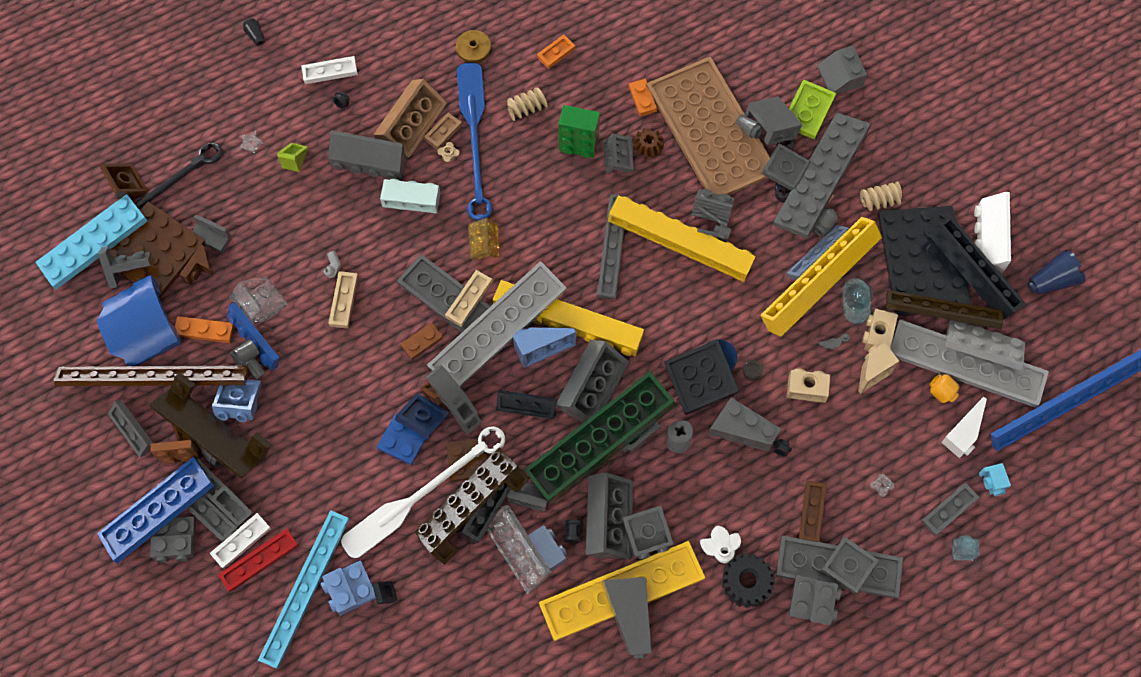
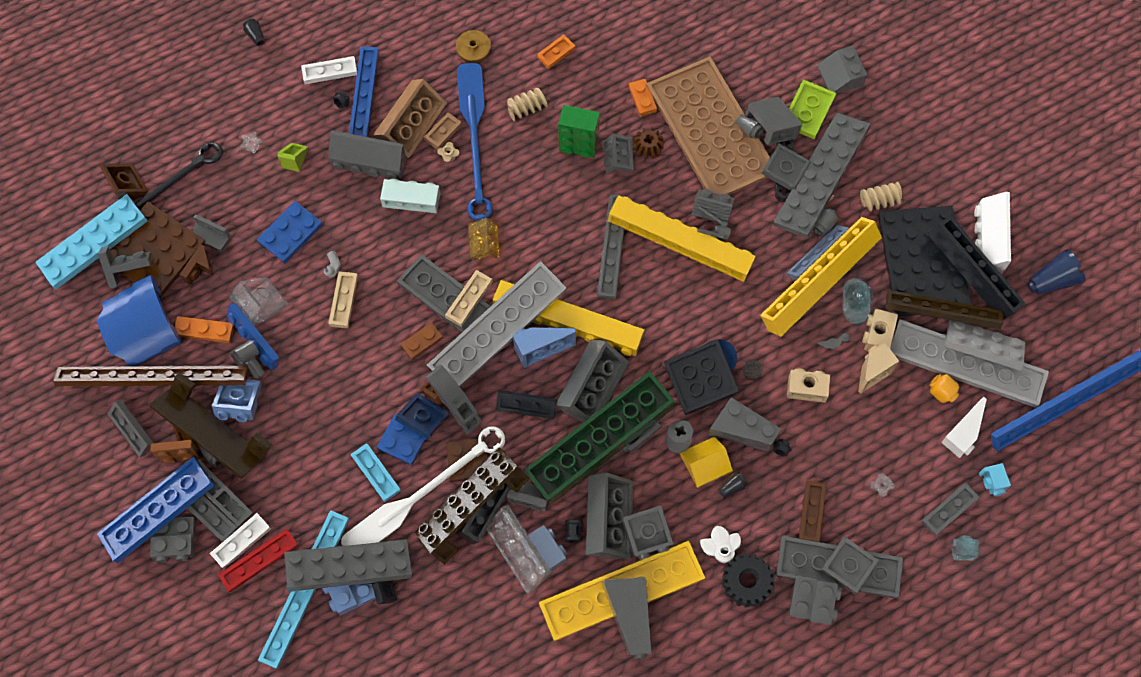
none -> blue plate [257,201,323,264]
none -> dark grey plate [284,539,412,592]
none -> blue plate [349,46,379,137]
none -> medium azure plate [351,443,401,502]
none -> yellow slope [679,437,733,488]
none -> black cone [717,471,748,499]

